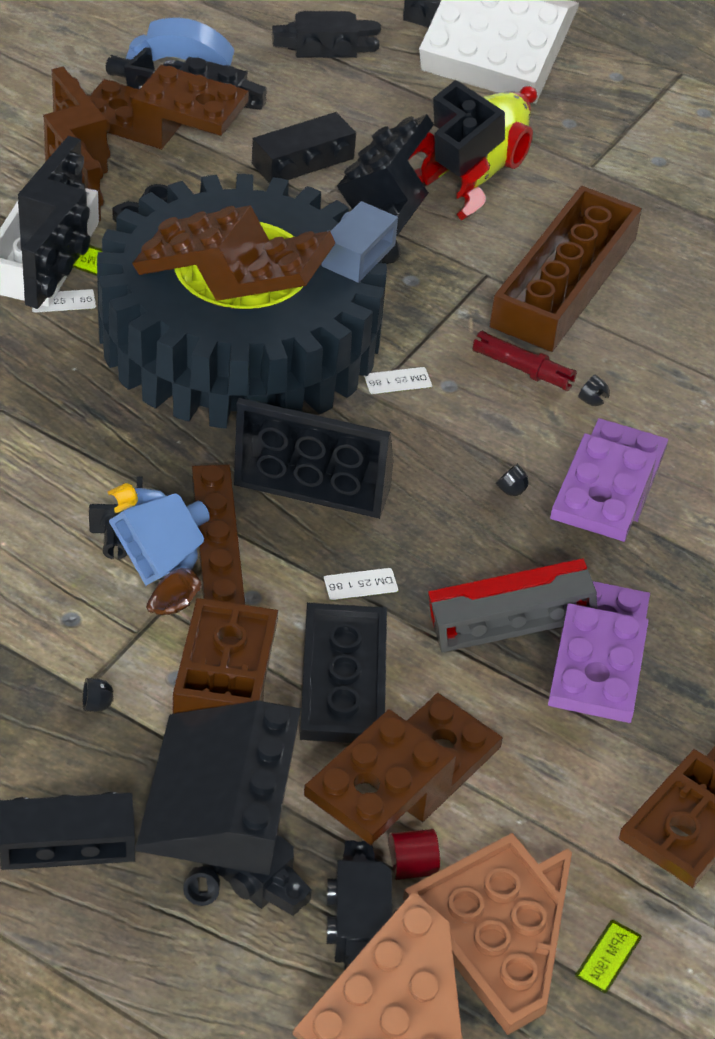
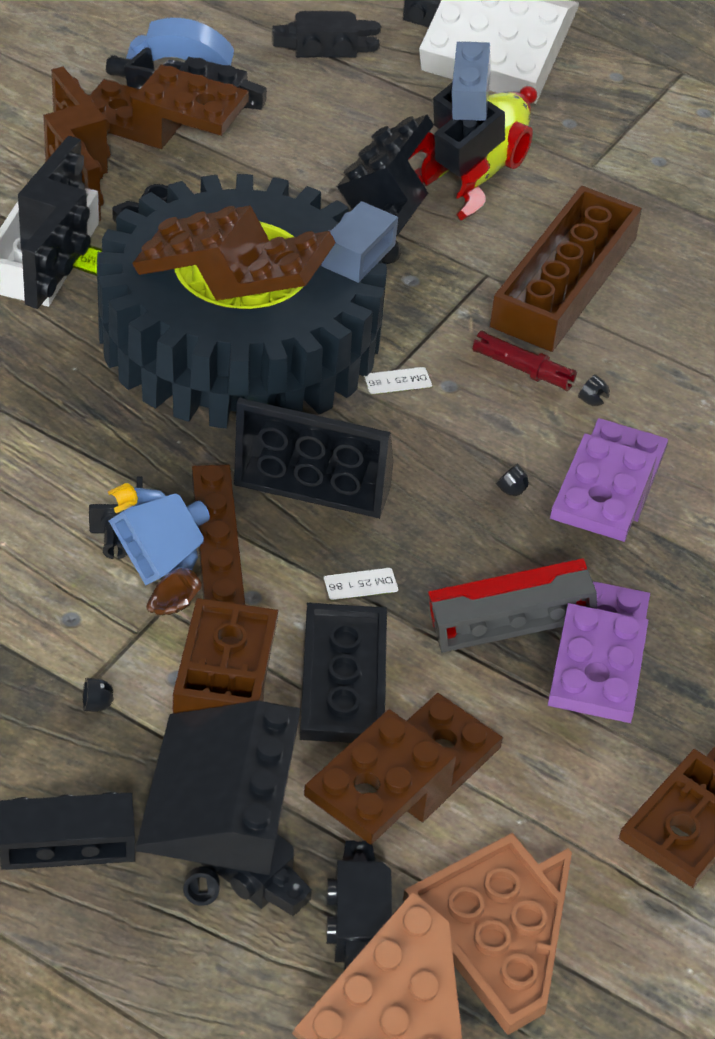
white sticker [32,289,96,313] -> none
black brick [252,112,356,184] -> none
dark red brick [388,829,440,880] -> none
clear neon green sticker [575,920,642,993] -> none
none -> sand blue brick [452,42,490,121]

